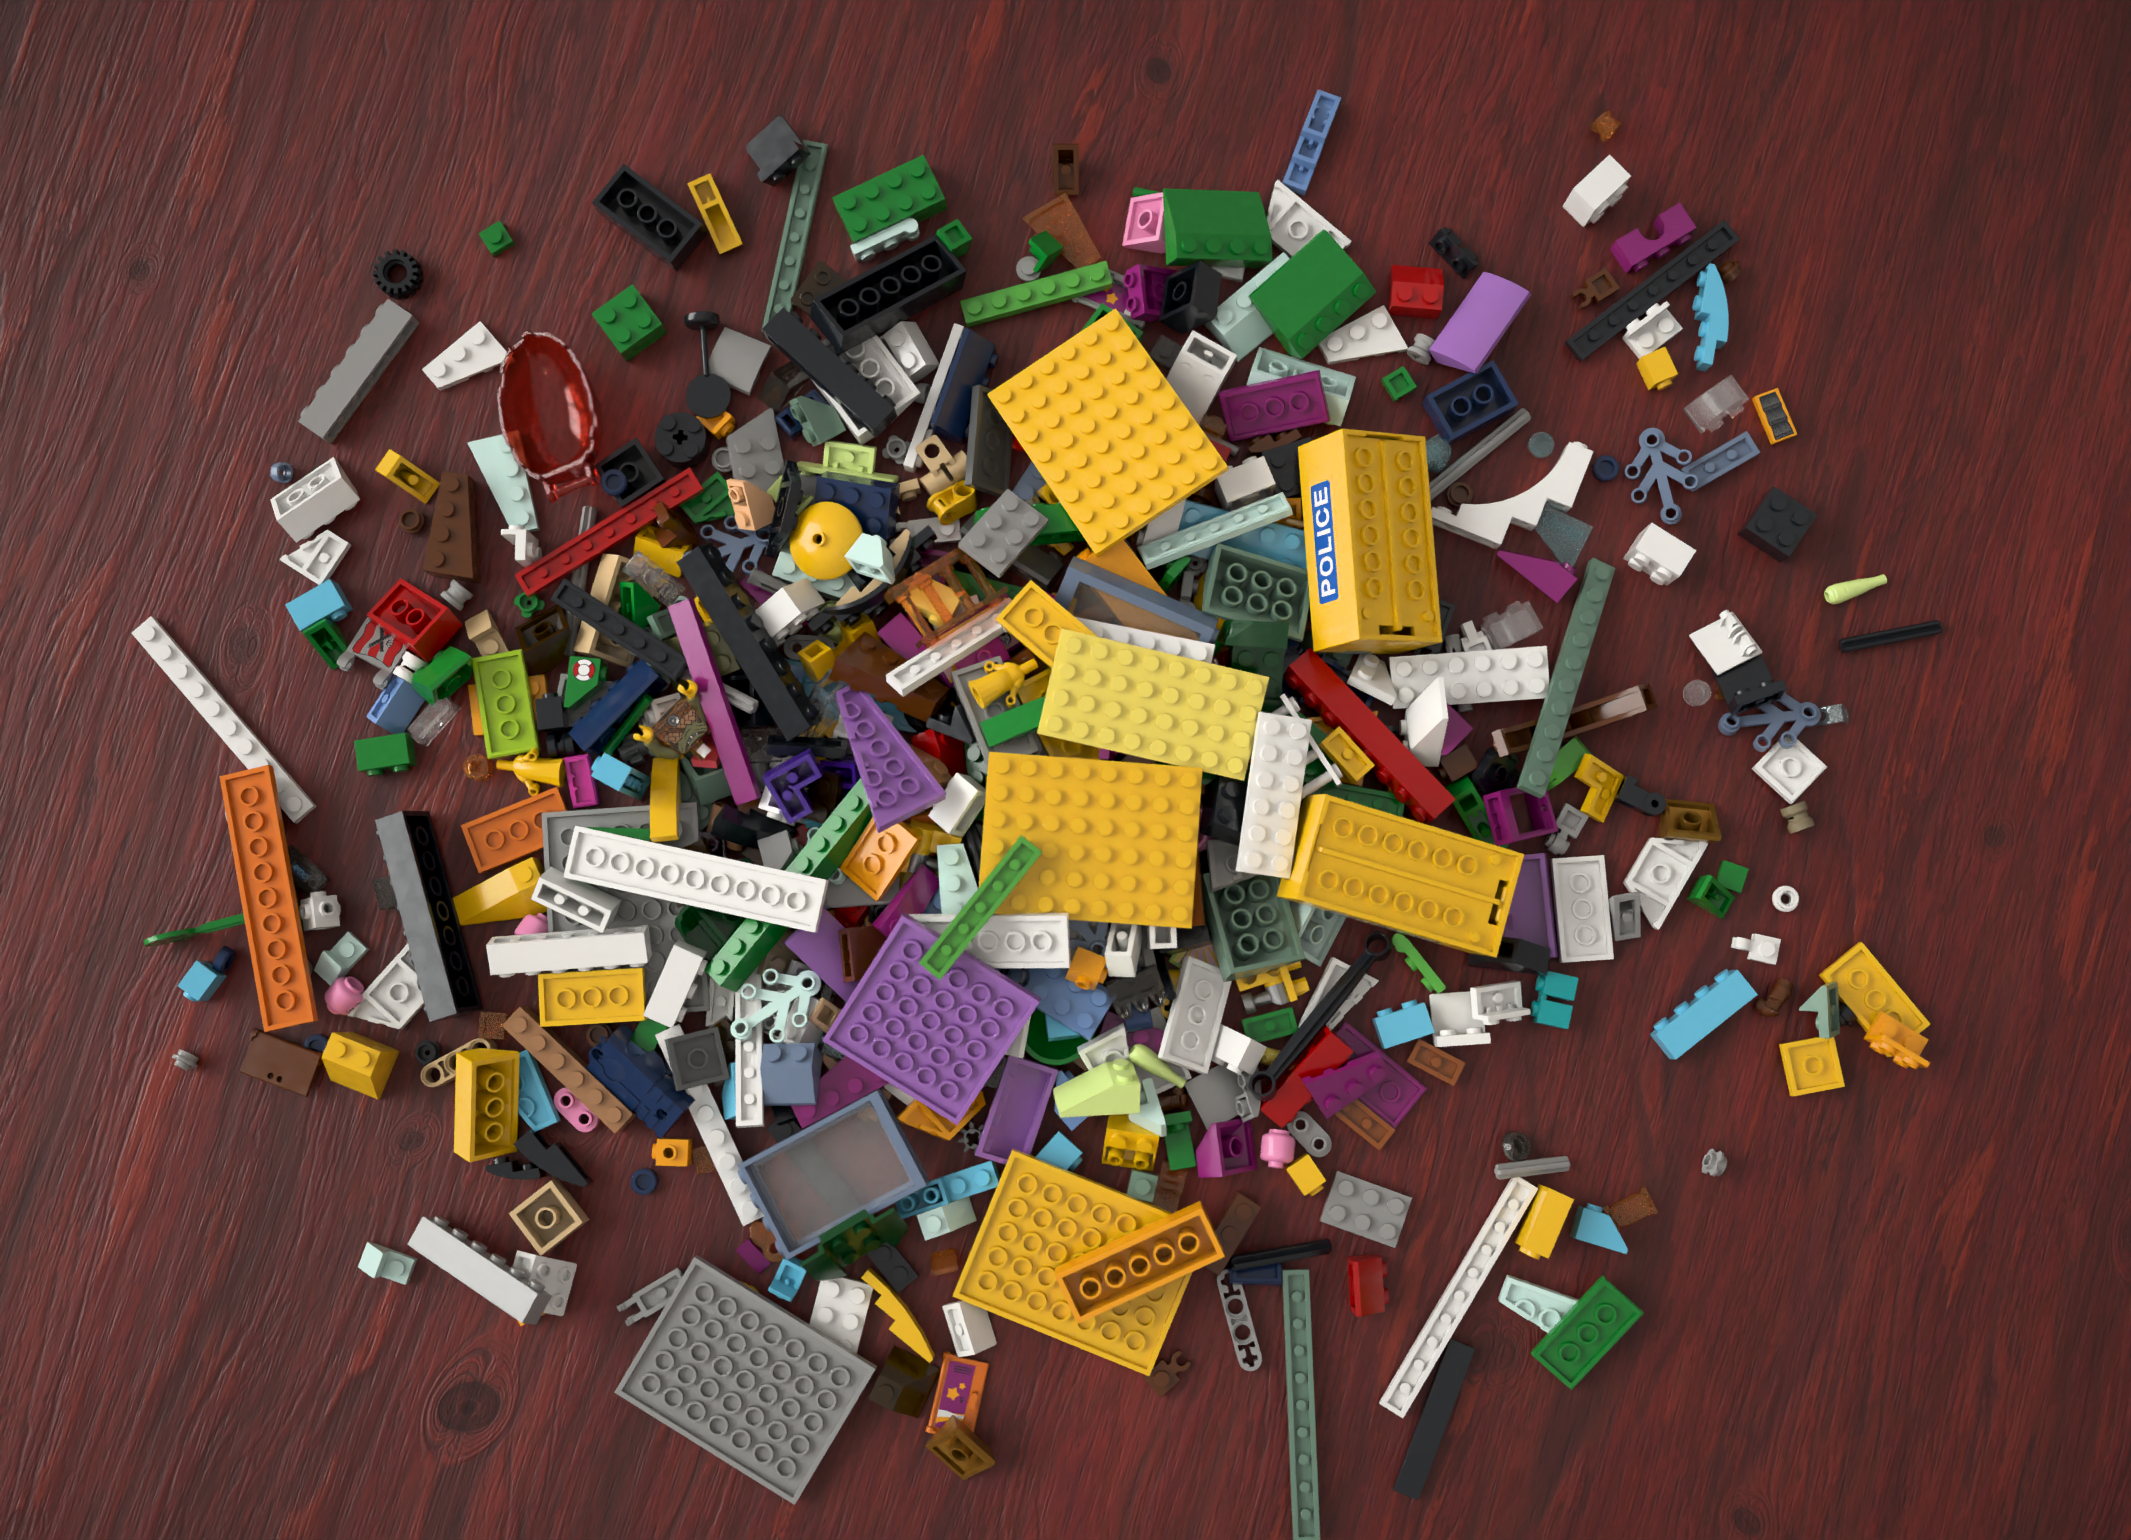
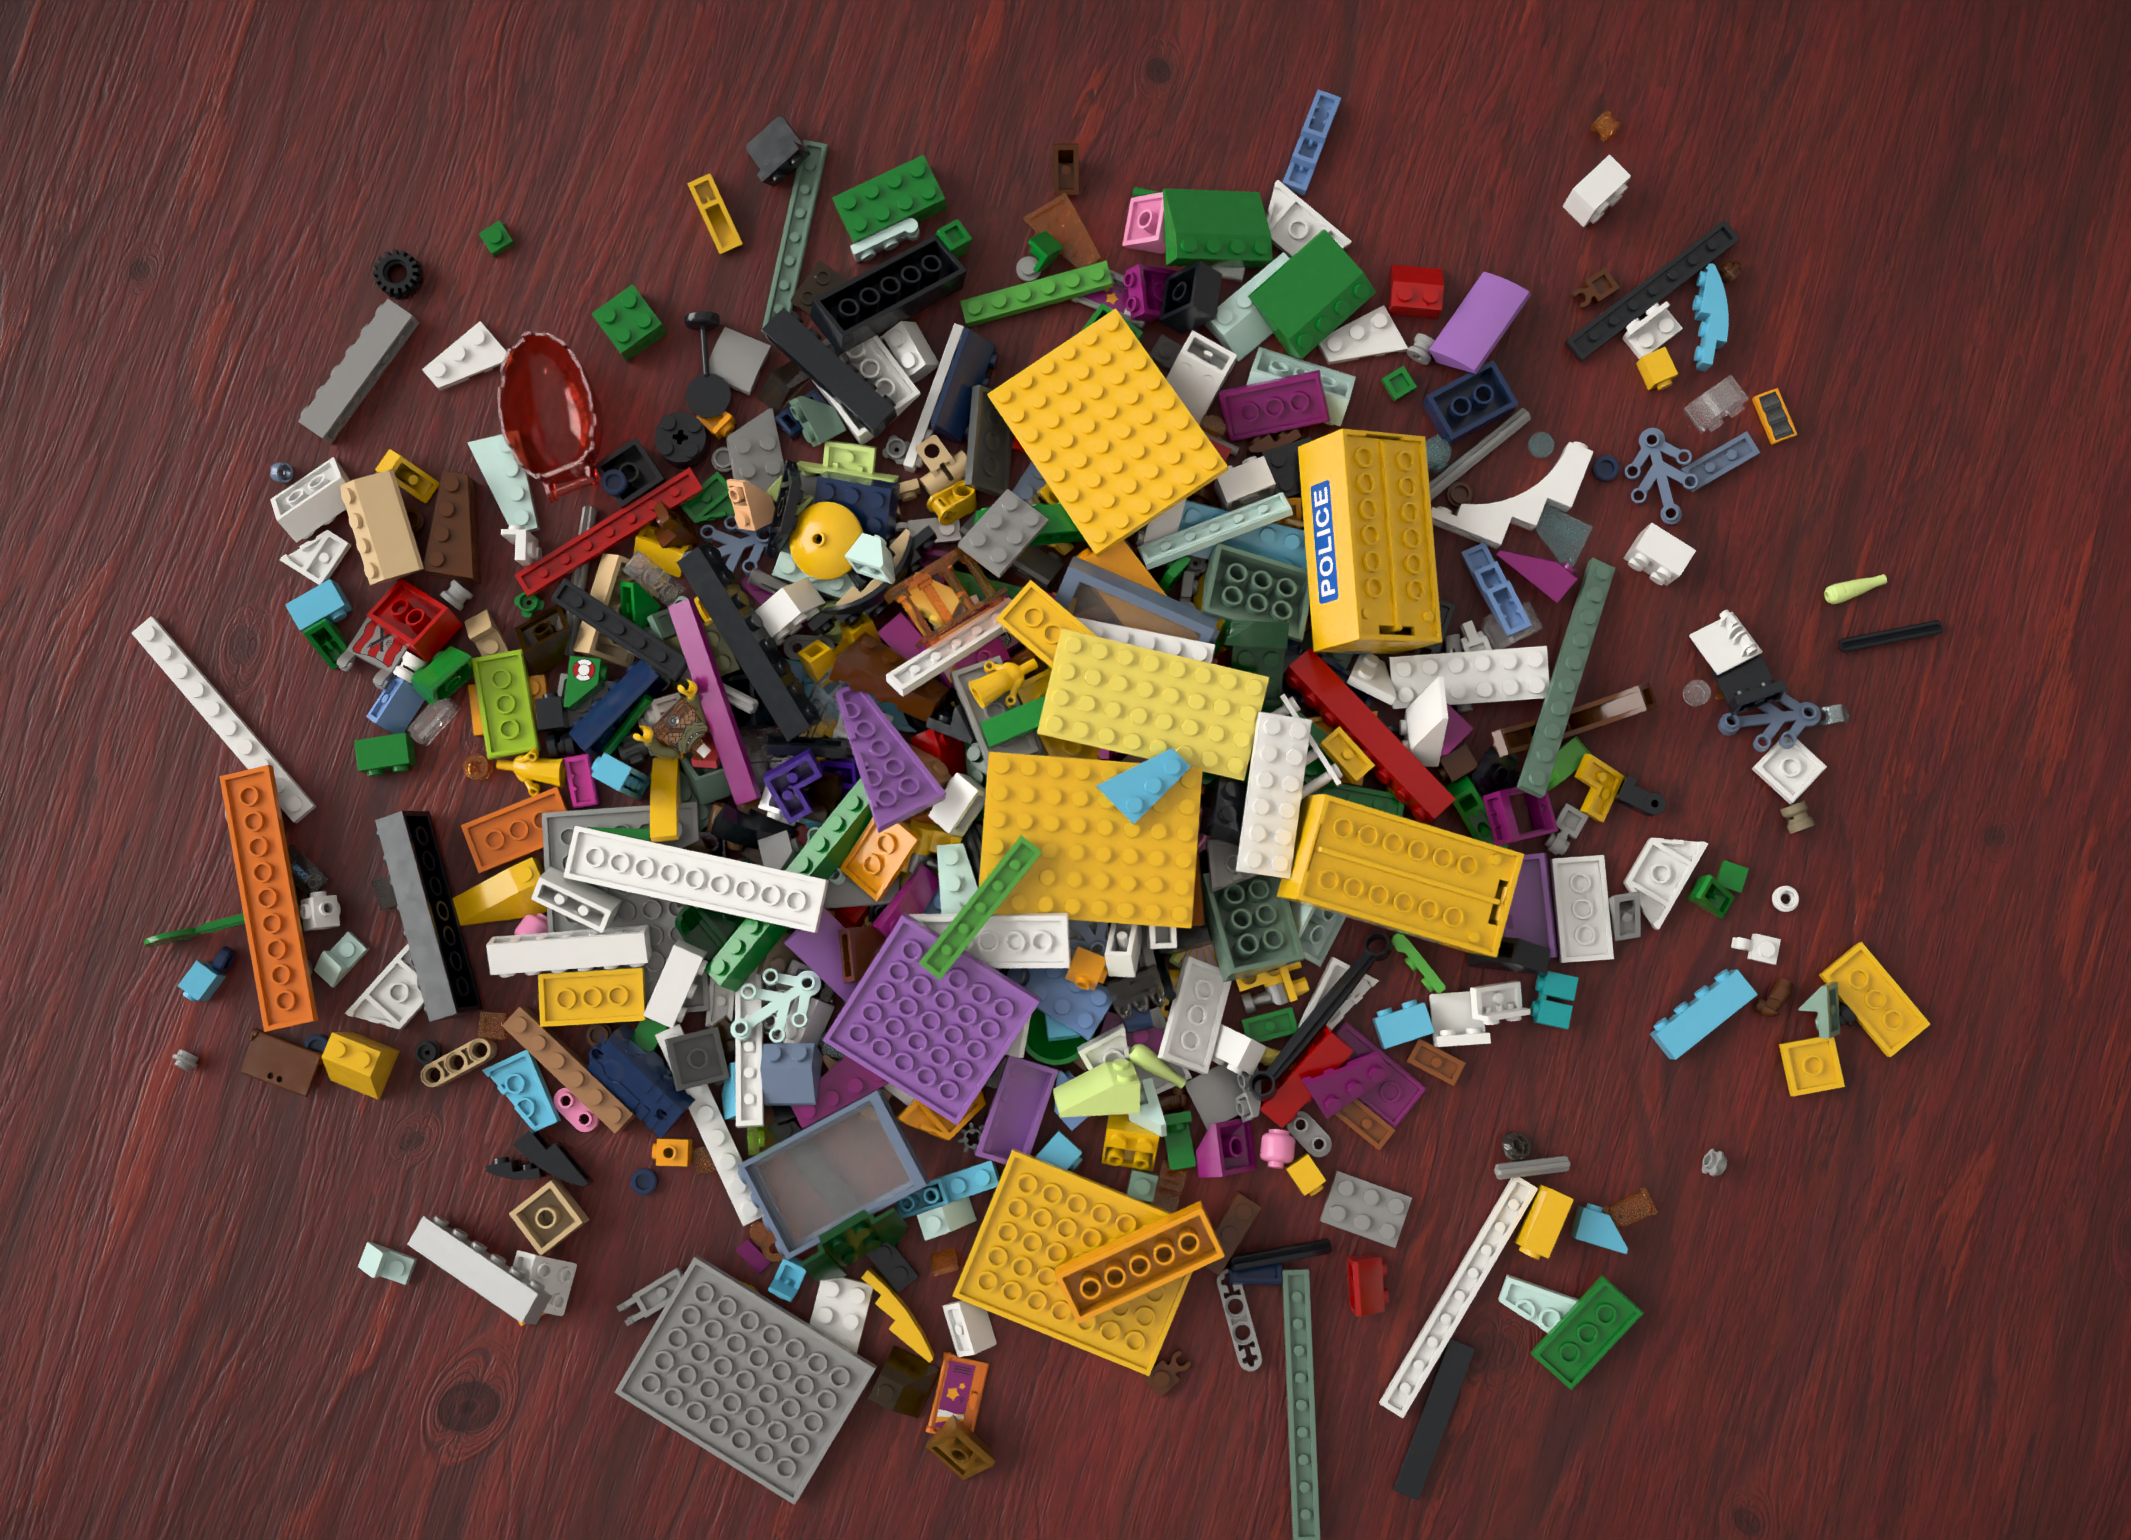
bright pink head [324,976,364,1015] -> none
yellow slope [454,1048,520,1162] -> none
black brick [592,164,707,272] -> none
tan slope [808,997,841,1033] -> none
light grey hinge [914,383,931,404] -> none
black hinge [1429,227,1480,279] -> none
magenta arch [1610,203,1697,274] -> none
pearl gold slope [1659,799,1721,844] -> none
black brick [1737,486,1817,562] -> none
light orange bracket [1864,1012,1930,1069] -> none
none -> tan slope [339,469,424,585]
none -> clear neon green plate [747,1127,765,1155]
none -> medium azure wing [1095,748,1191,824]
none -> medium blue slope [1461,542,1532,637]

